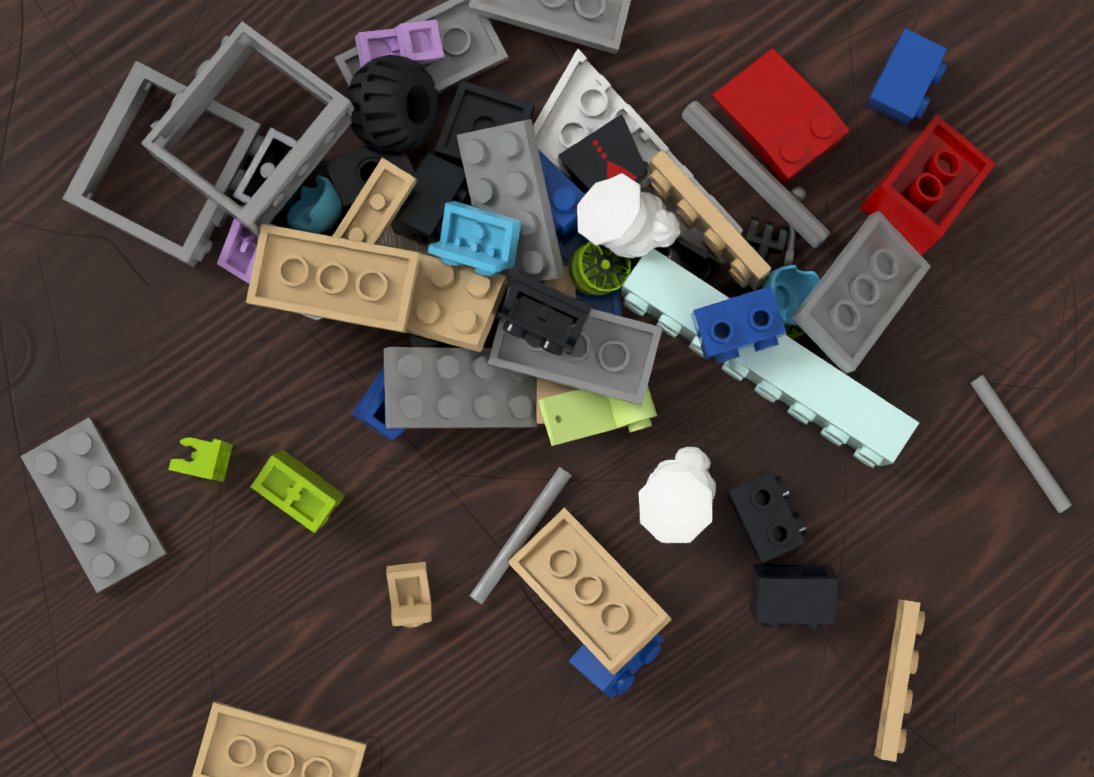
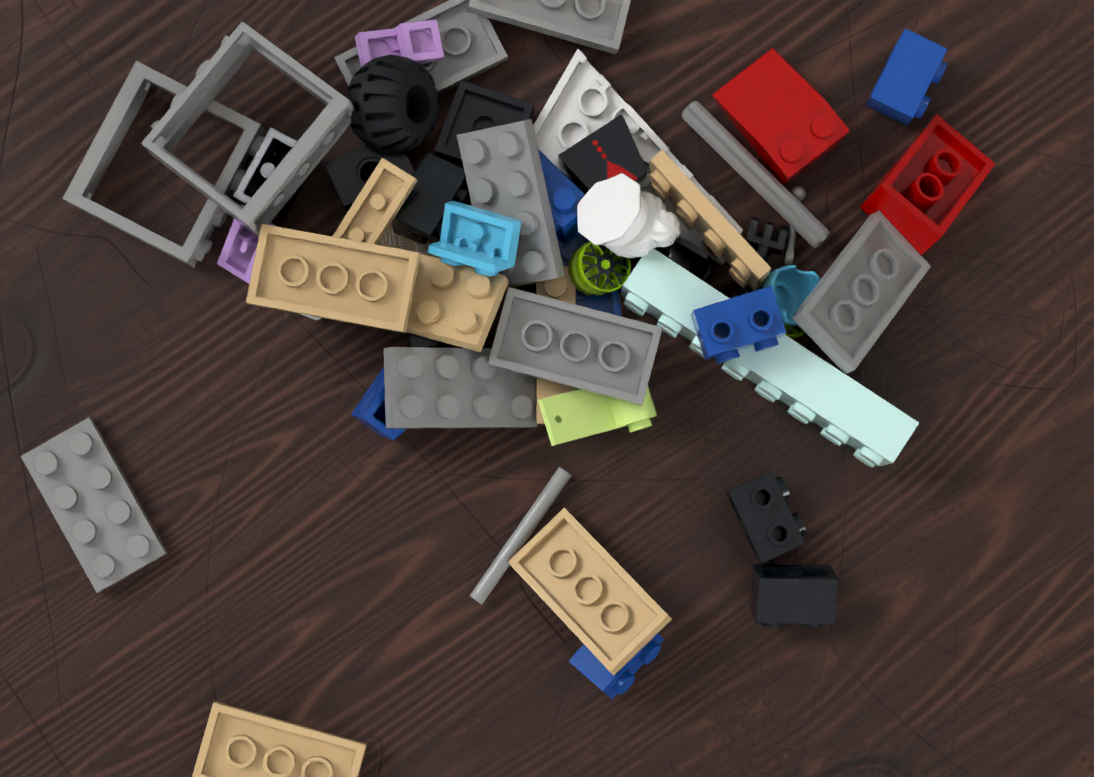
lime hinge [169,438,233,482] -> none
lime hinge [251,450,345,533] -> none
medium azure hair [286,175,342,234] -> none
tan bracket [386,562,432,628] -> none
black hinge [498,272,592,356] -> none
white piece [638,447,716,544] -> none
tan plate [874,599,925,762] -> none
light grey bar [970,375,1072,513] -> none

